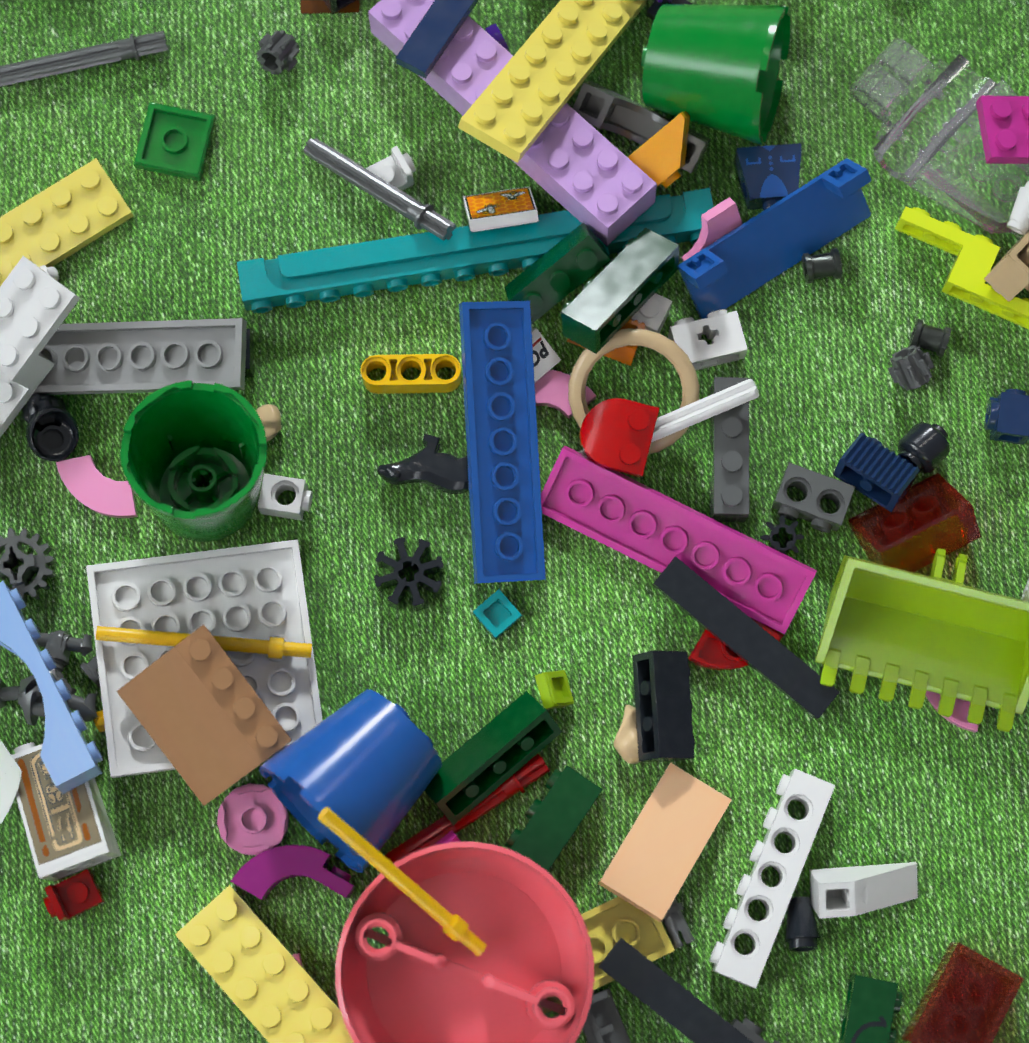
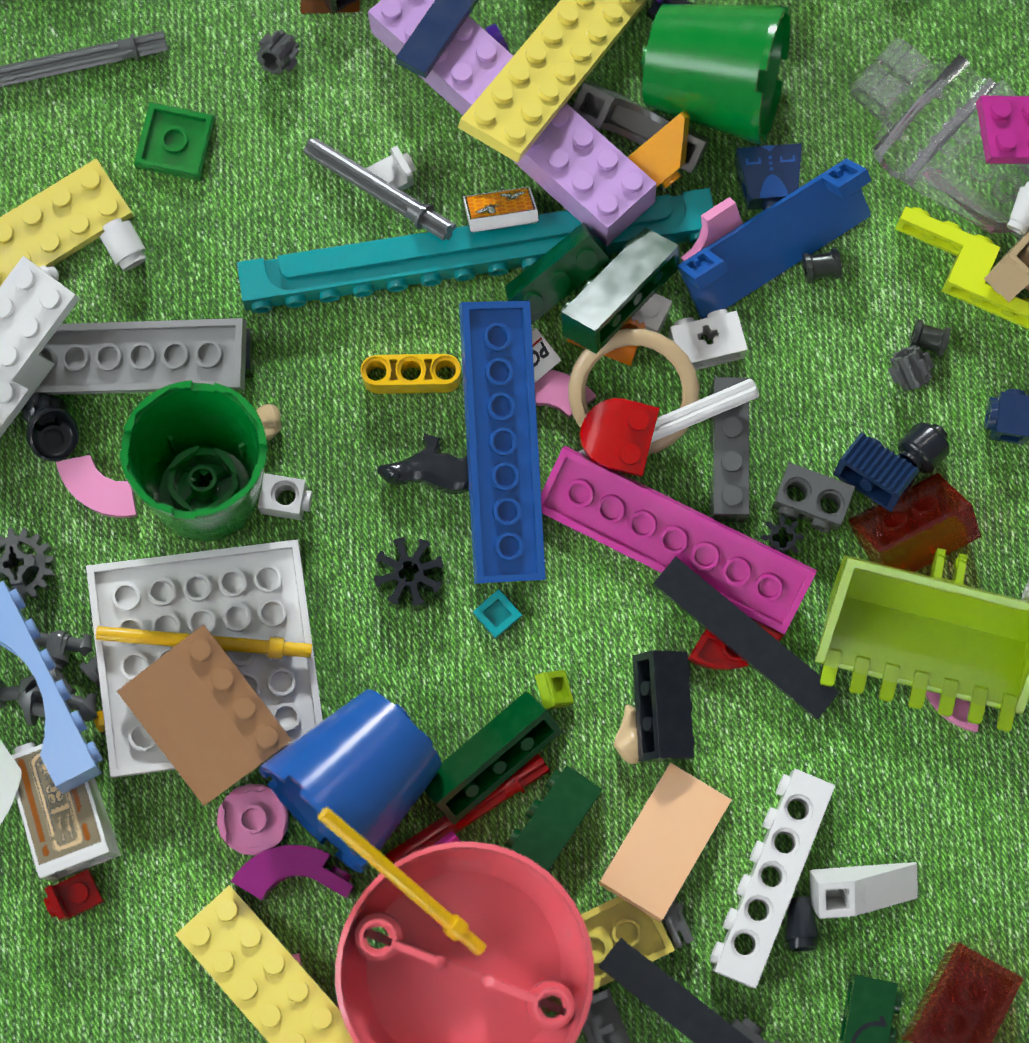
none -> white brick [100,218,147,272]

